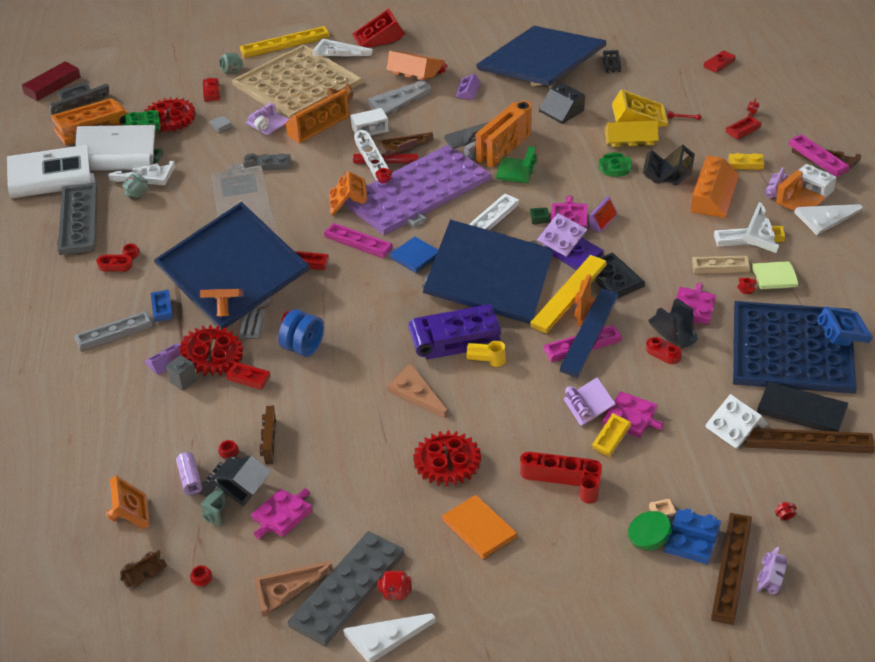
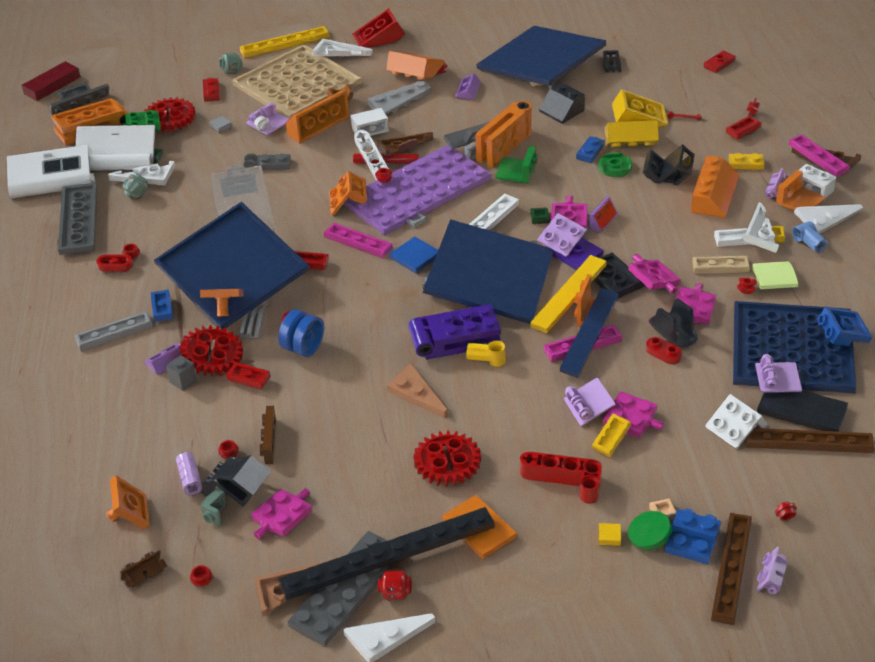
none -> black plate [278,507,495,600]
none -> blue plate [576,136,605,163]
none -> yellow tile [598,523,621,546]
none -> dark pink plate [628,254,681,294]
none -> lavender hinge [755,354,802,393]
none -> medium blue piece [792,221,828,253]

